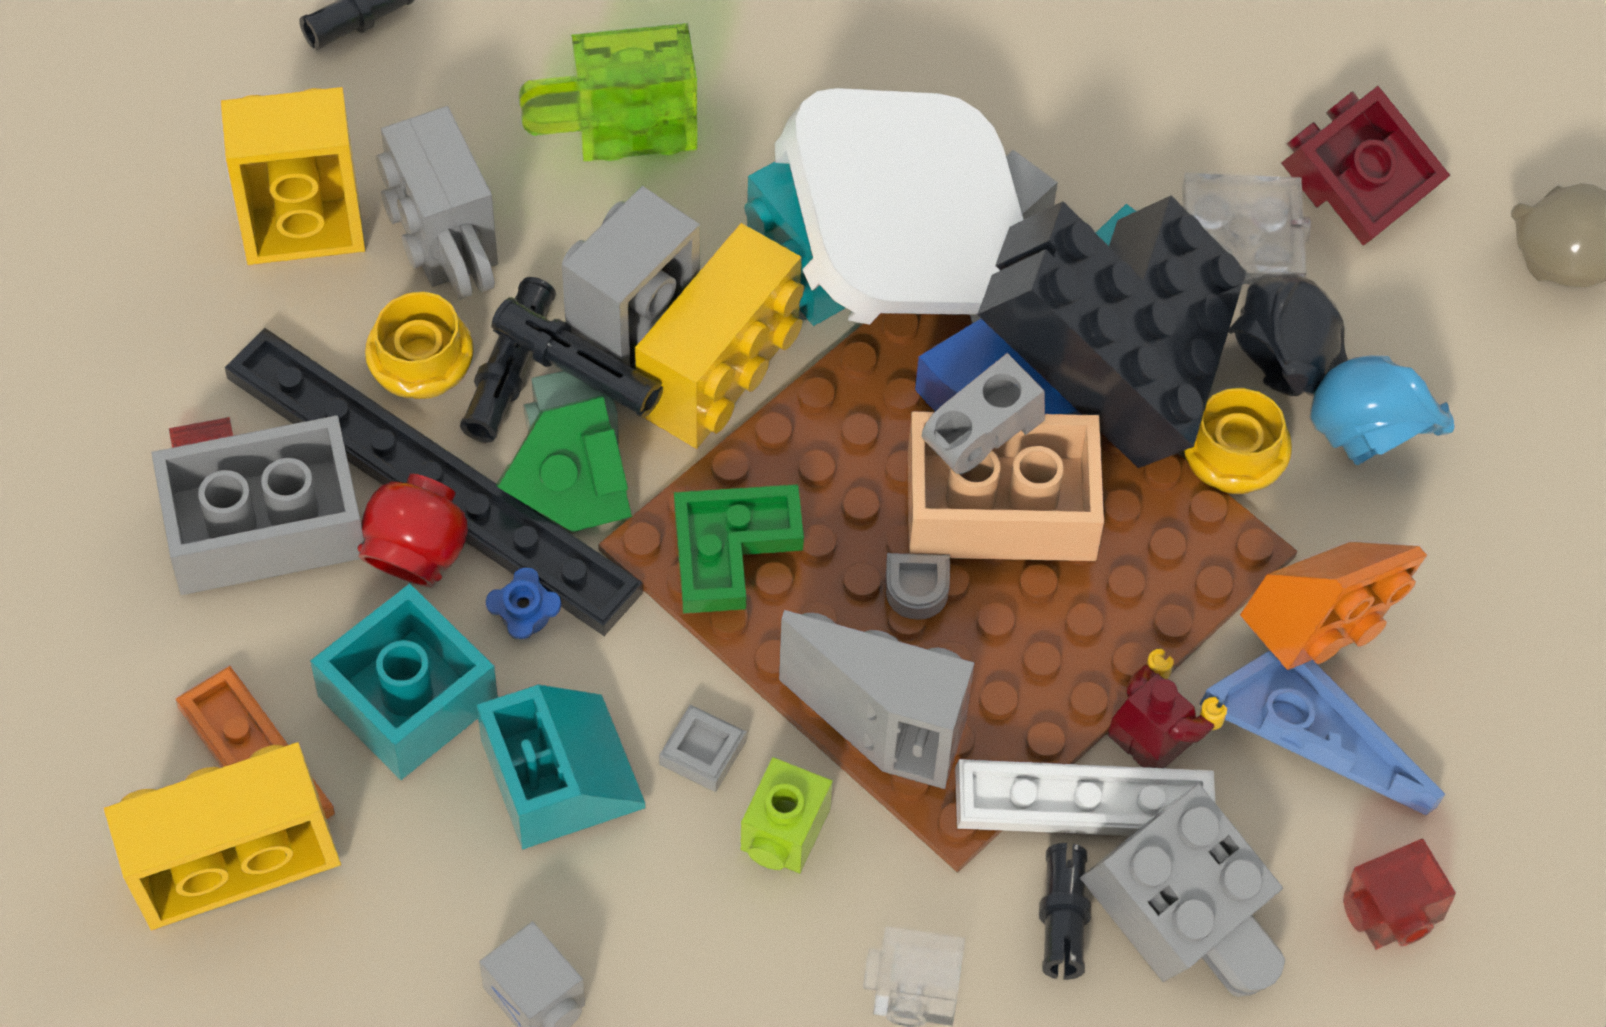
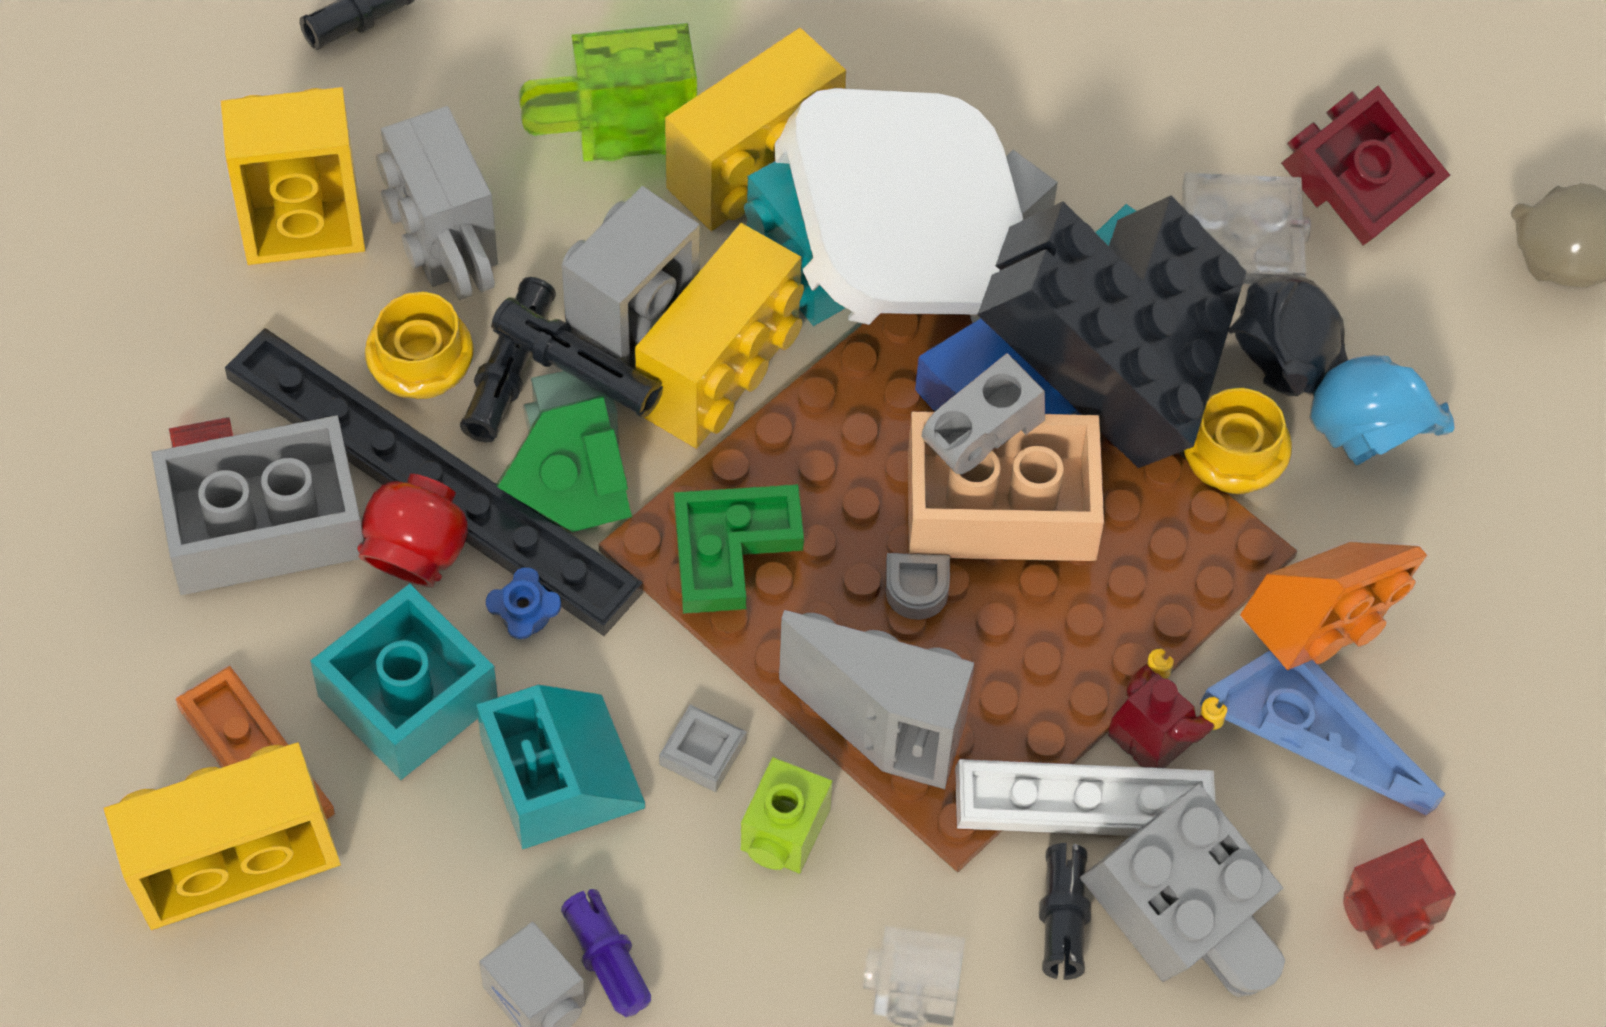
none -> dark purple axle [561,889,651,1017]
none -> yellow brick [665,28,846,232]

